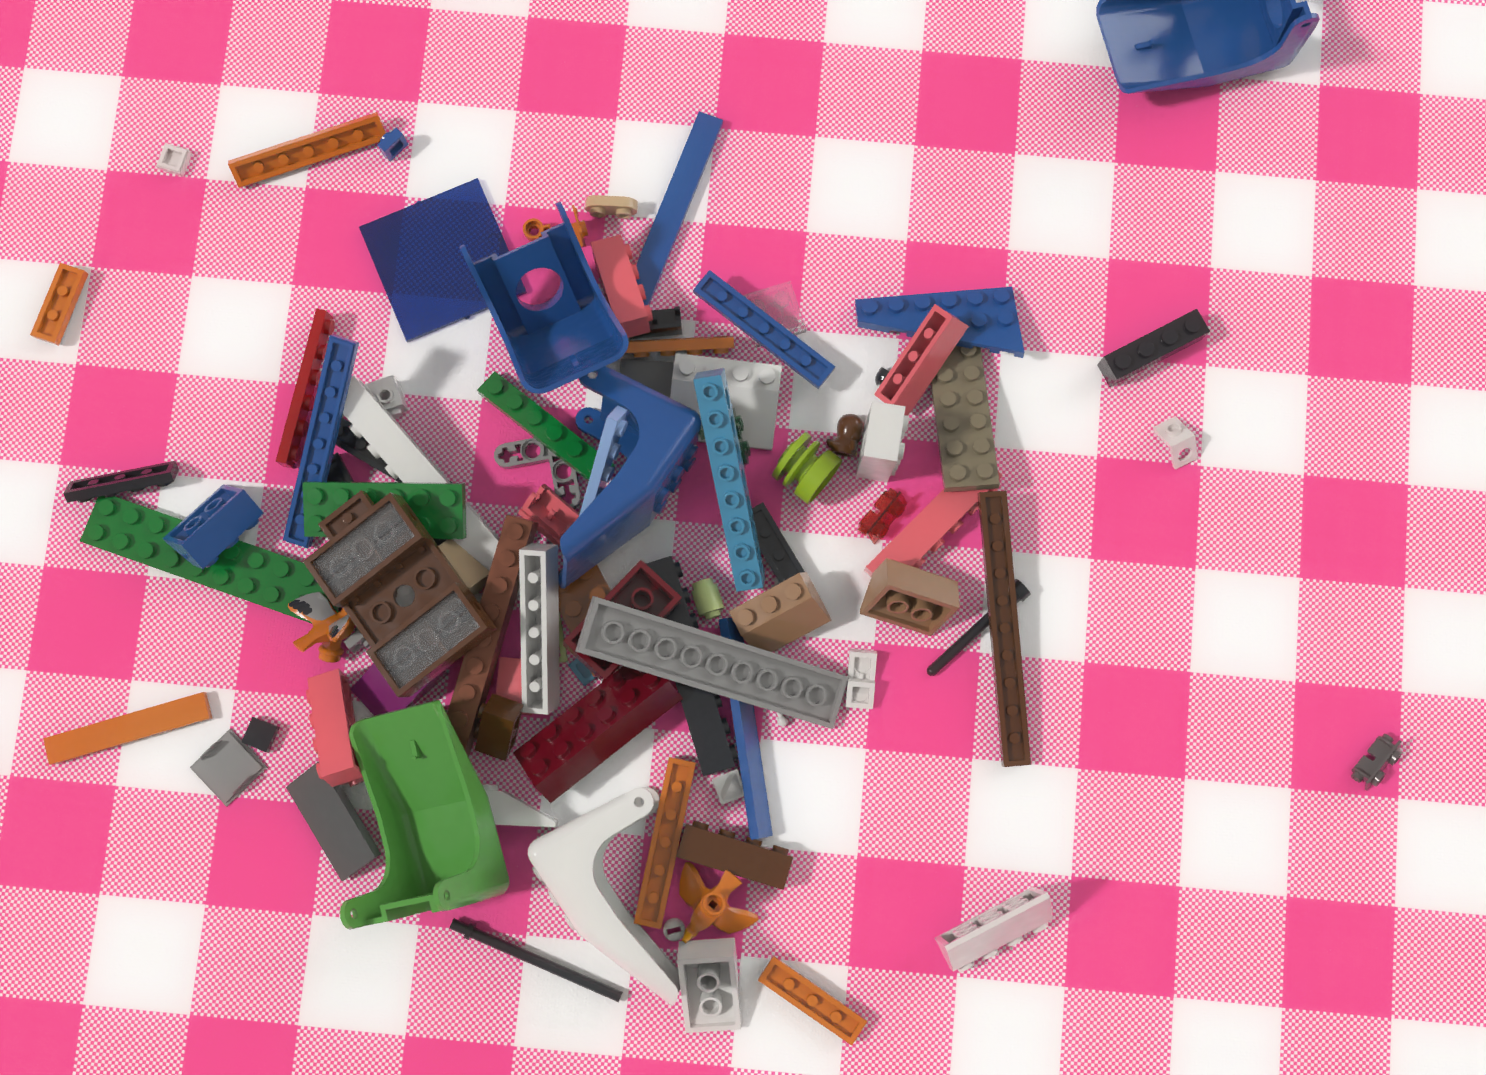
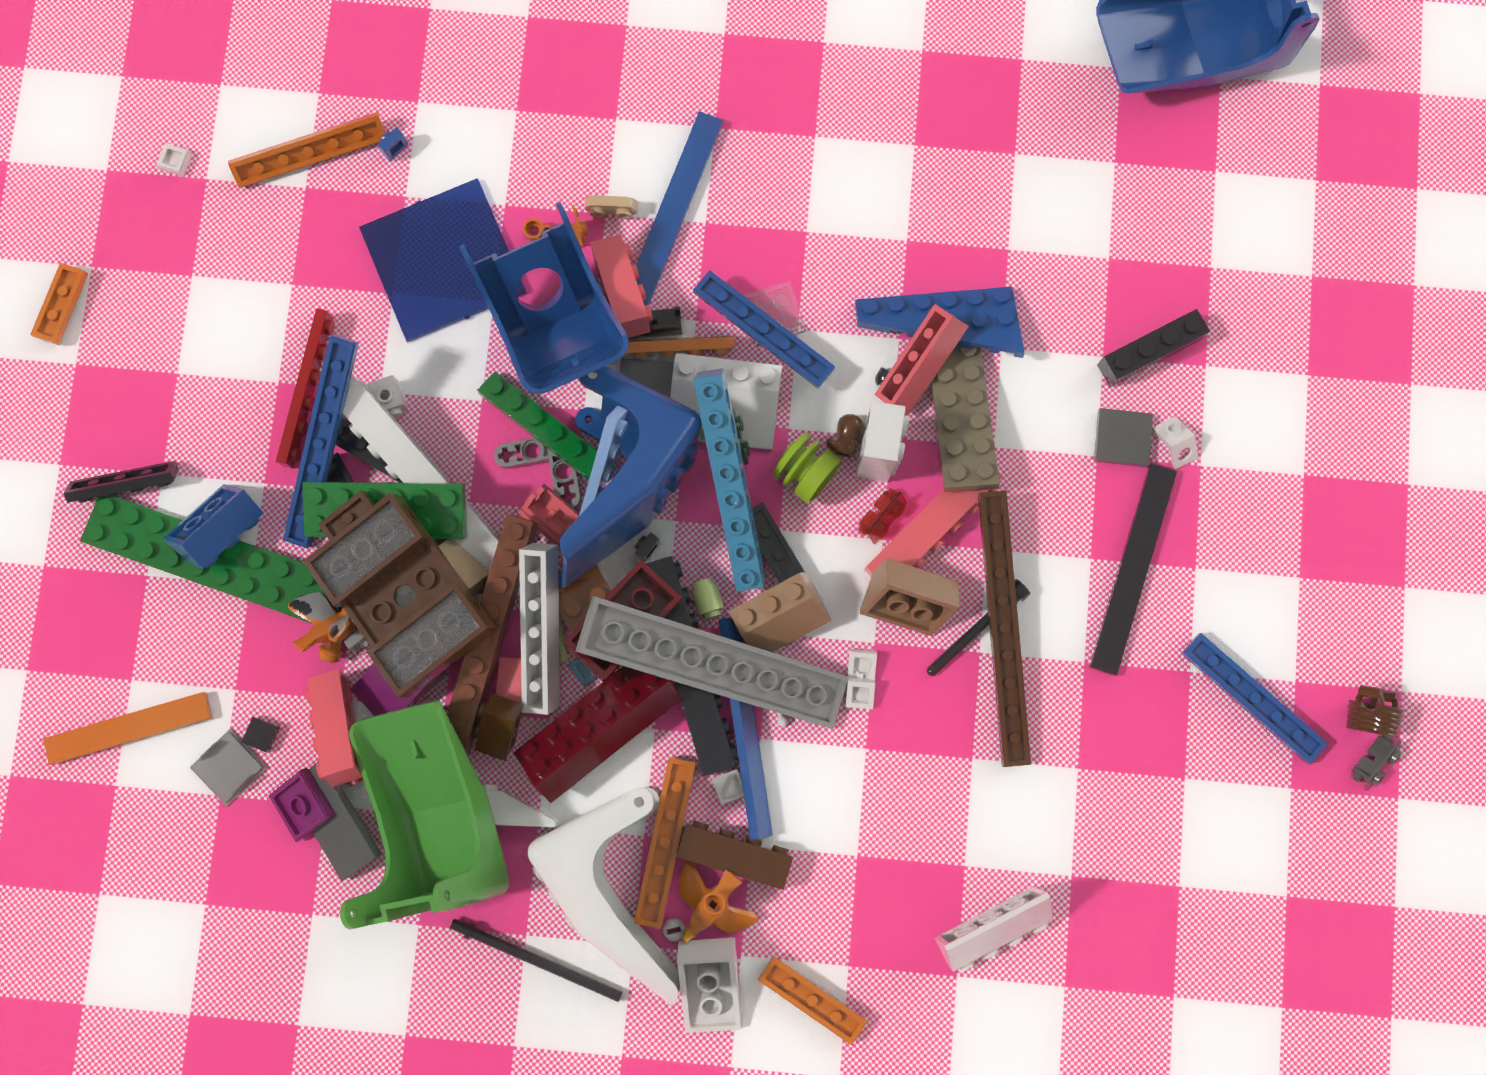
none -> magenta tile [268,767,335,842]
none -> black plate [634,532,661,563]
none -> black tile [1089,463,1177,676]
none -> dark grey tile [1094,408,1153,467]
none -> blue plate [1181,633,1328,764]
none -> reddish brown piece [1346,685,1405,738]

